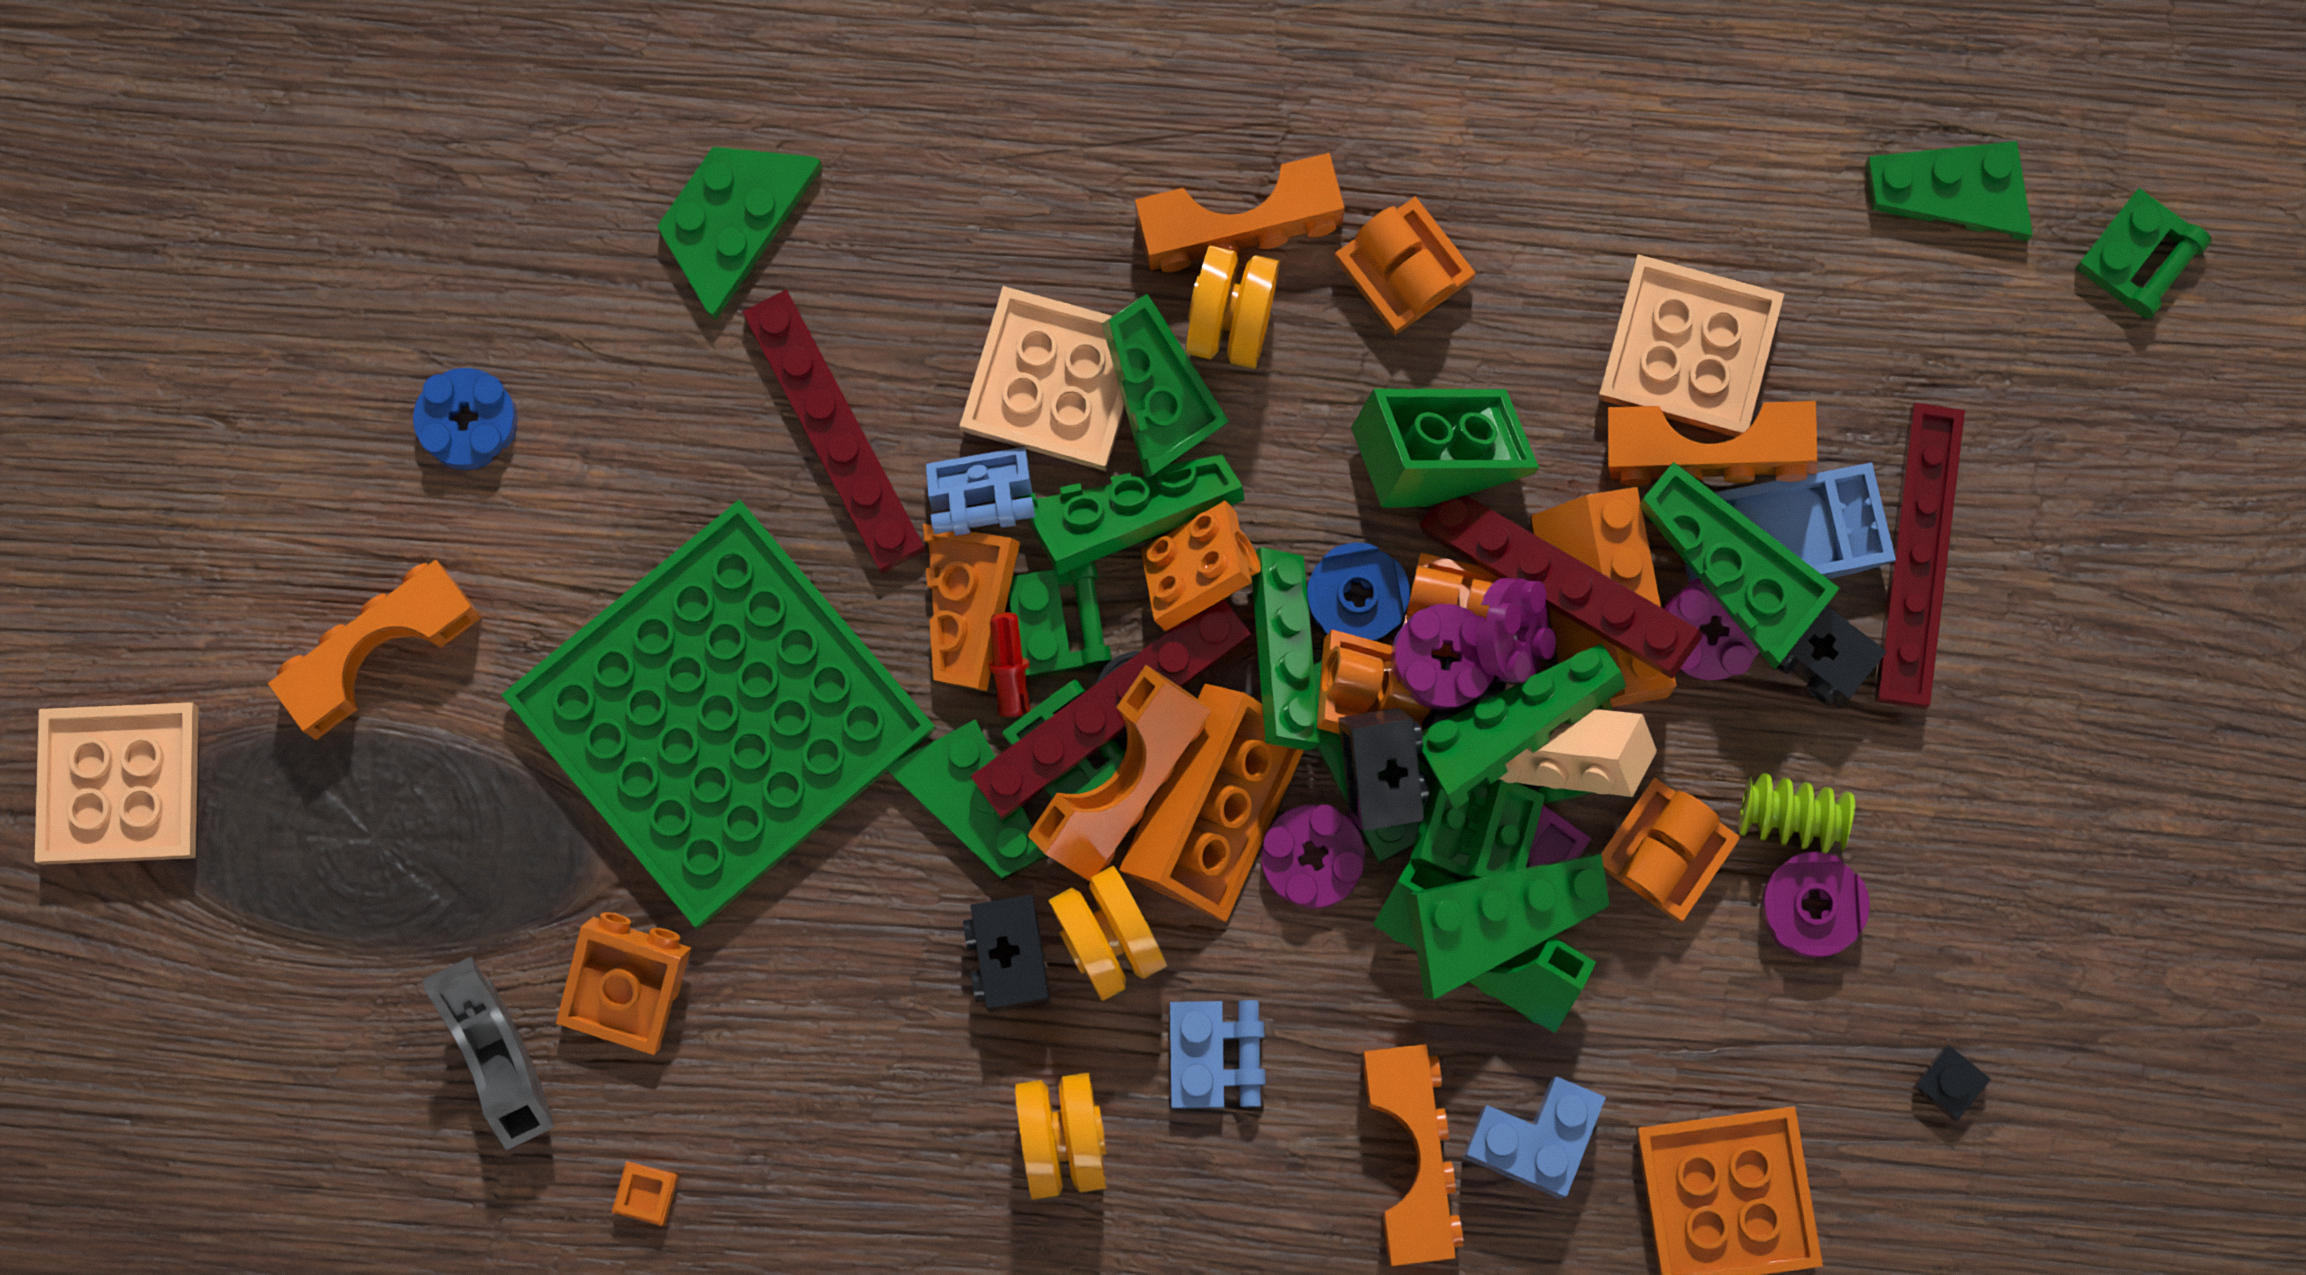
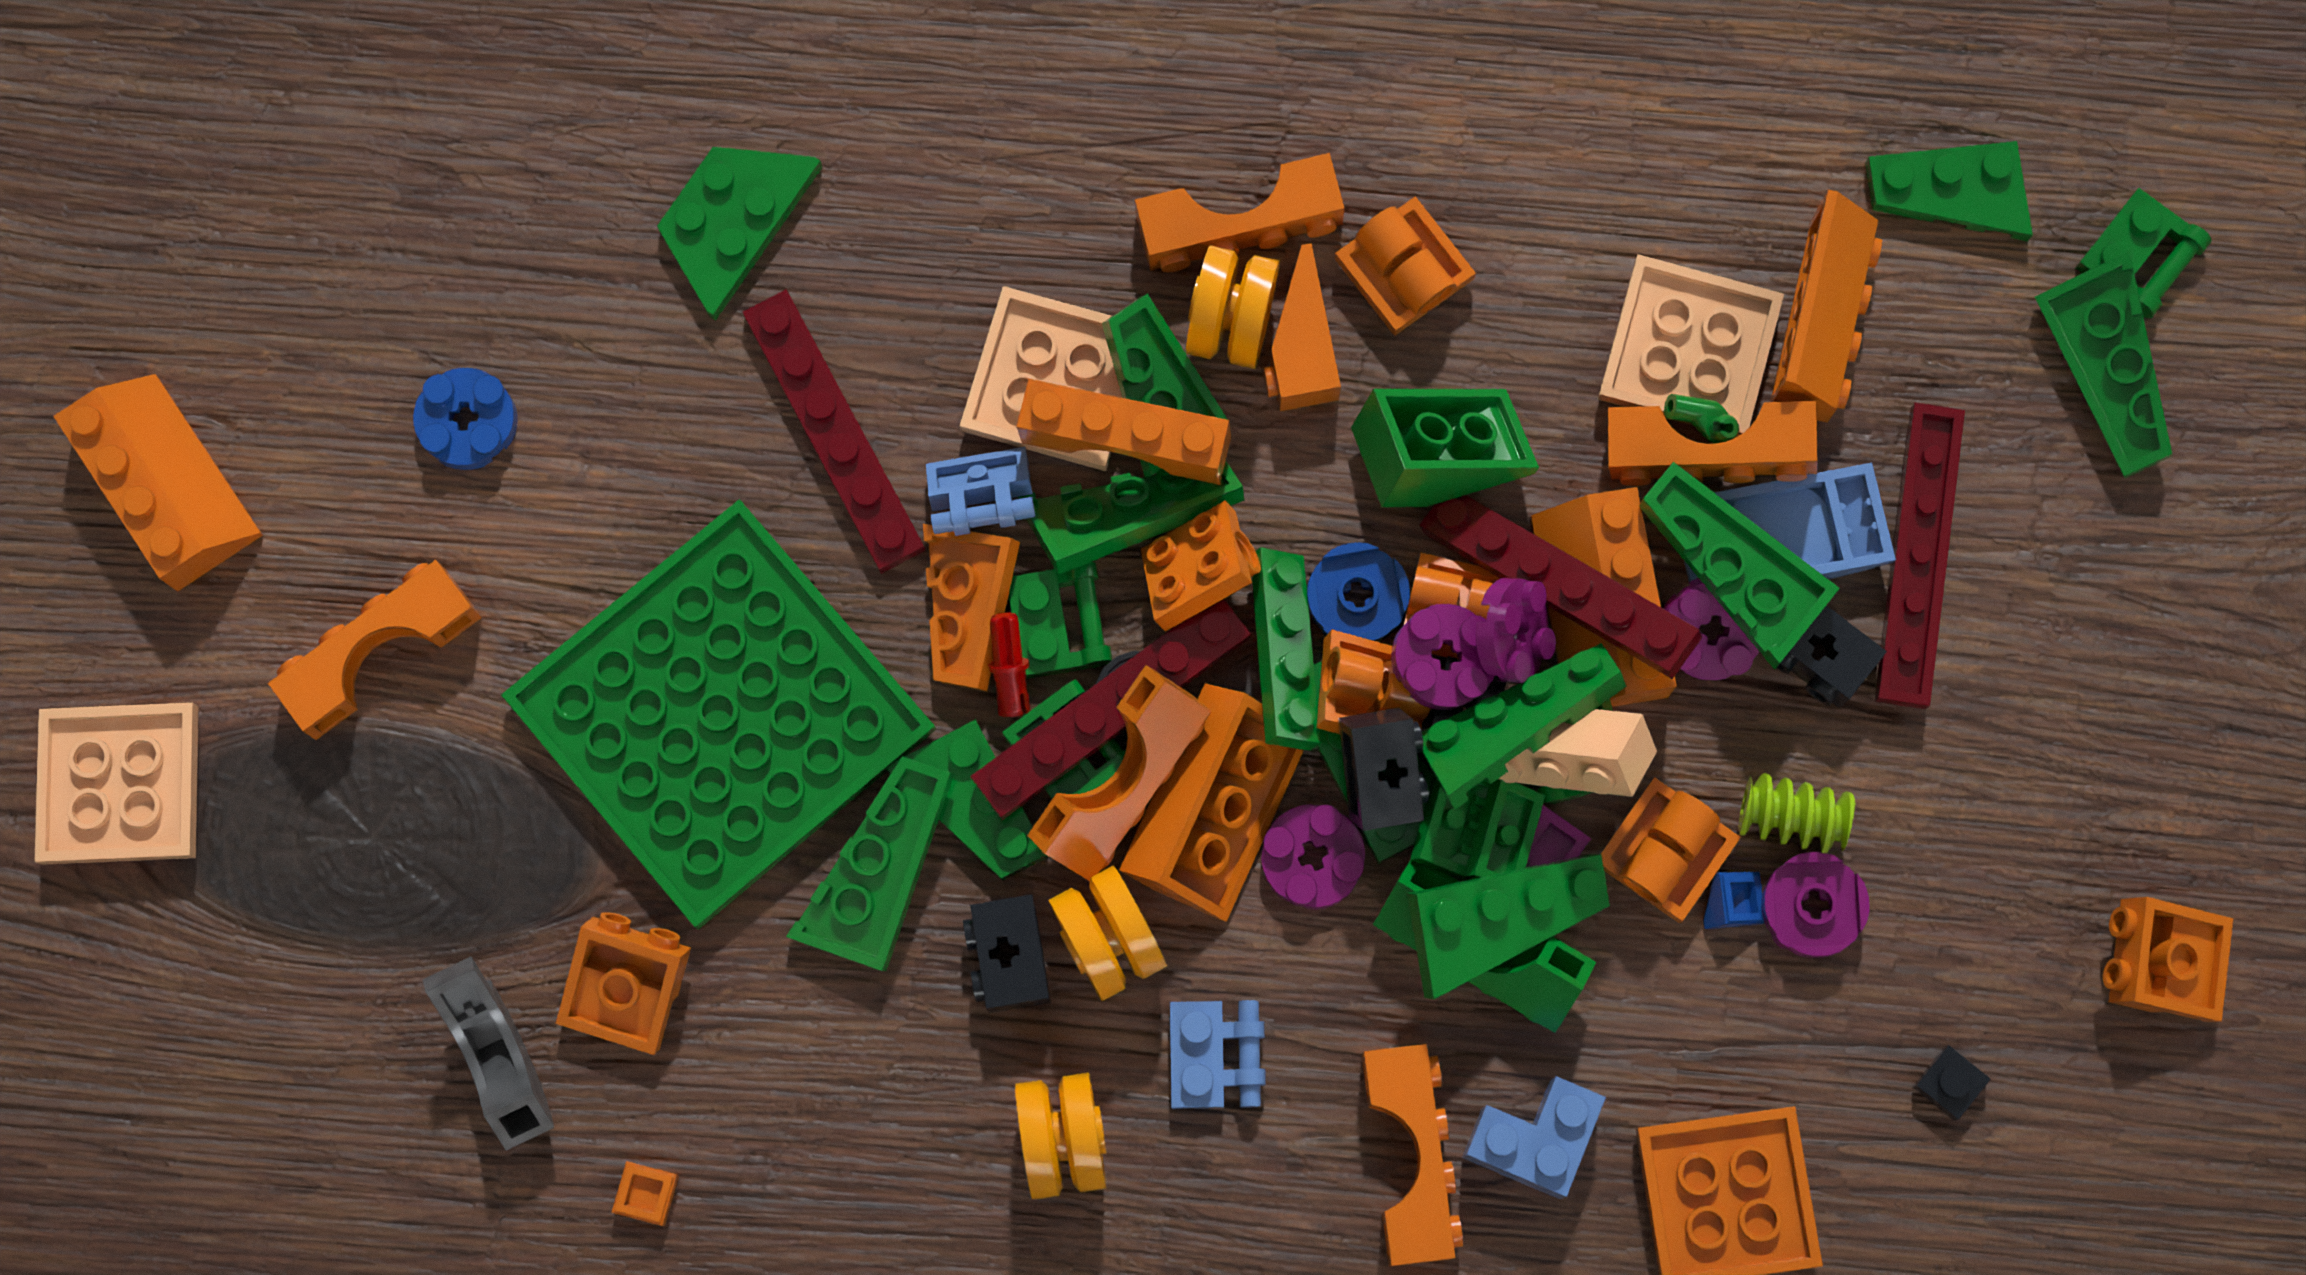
none -> orange slope [53,374,263,592]
none -> green wing [786,756,954,971]
none -> orange arch [1016,378,1231,485]
none -> orange slope [1263,243,1341,411]
none -> green arm [1664,394,1739,444]
none -> blue slope [1703,872,1765,929]
none -> orange slope [1770,189,1883,423]
none -> green wing [2035,251,2173,479]
none -> orange plate [2103,897,2234,1022]

